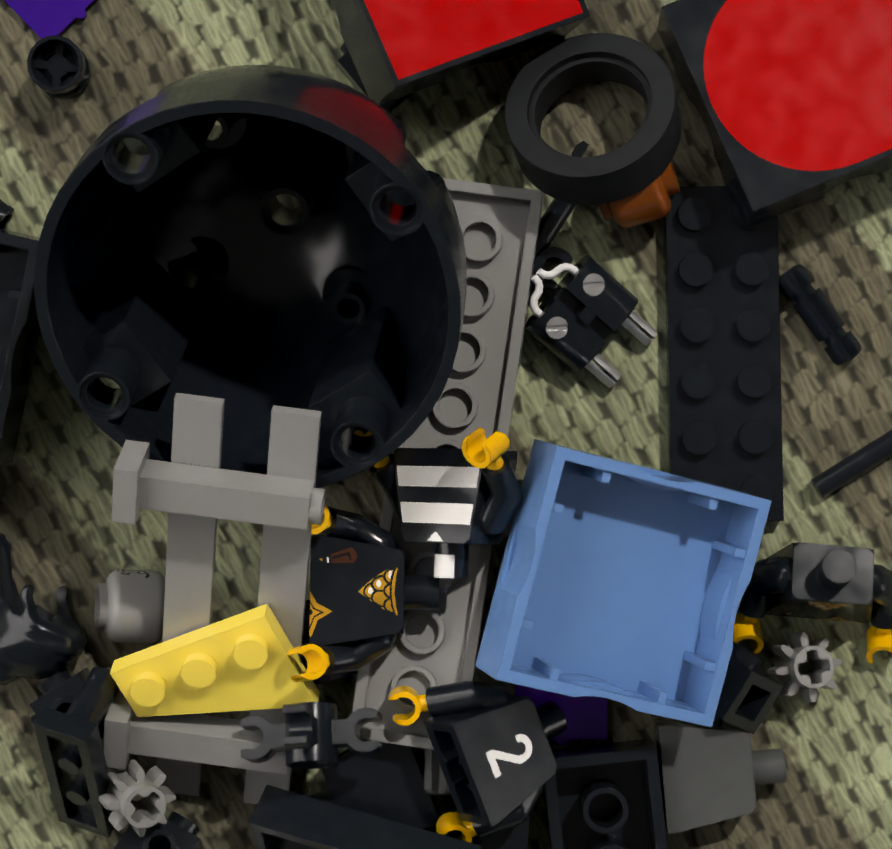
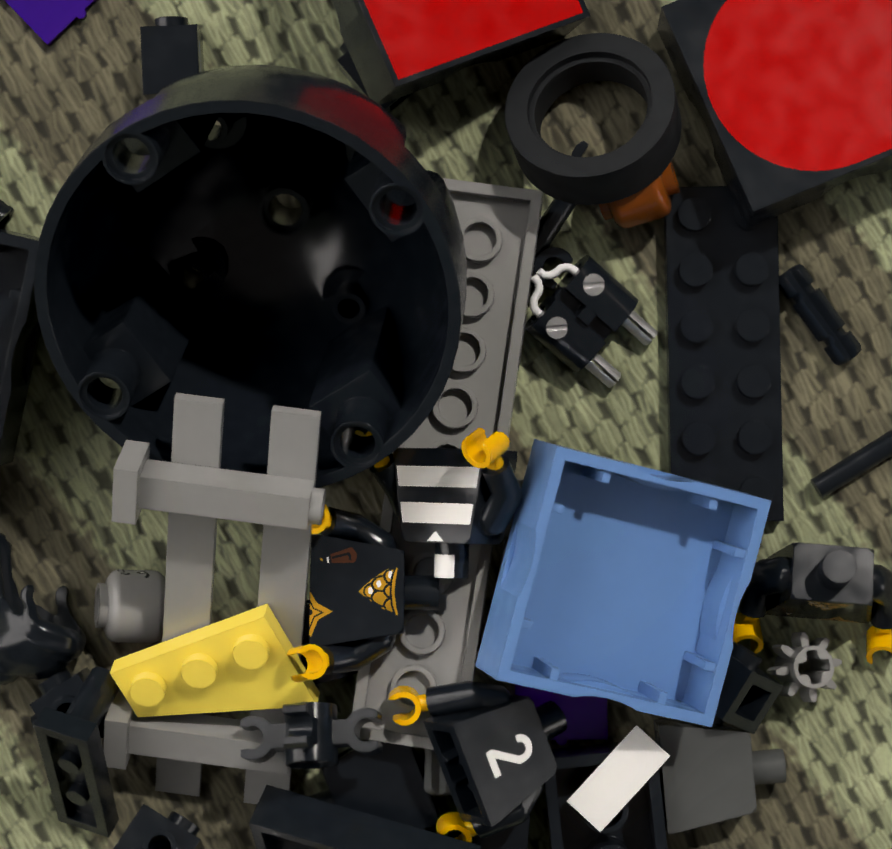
black wheel [27,35,91,100] -> none
light grey gear [99,759,176,837] -> none
none -> black brick [140,16,204,100]
none -> white sticker [567,725,670,832]

